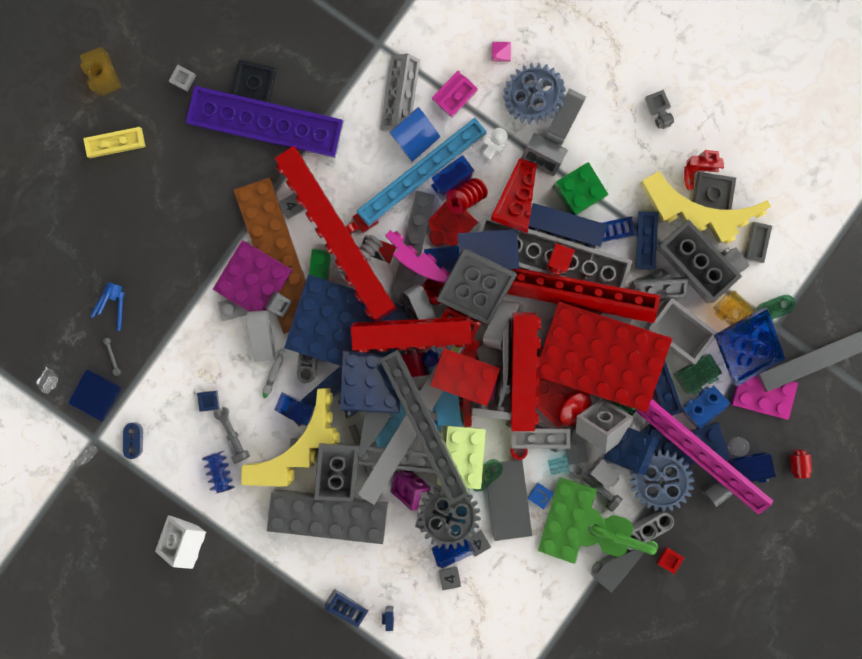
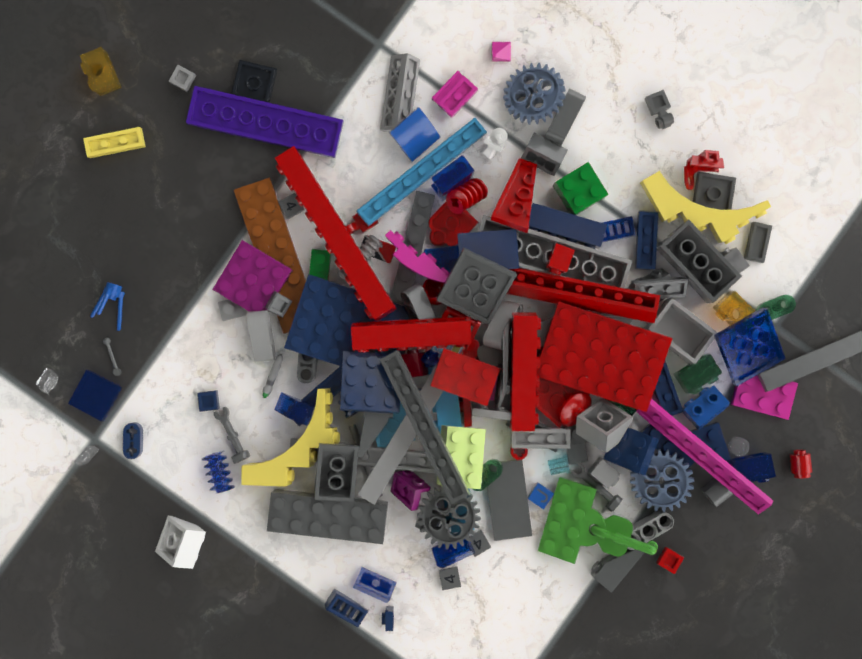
none -> clear blue slope [353,567,397,603]

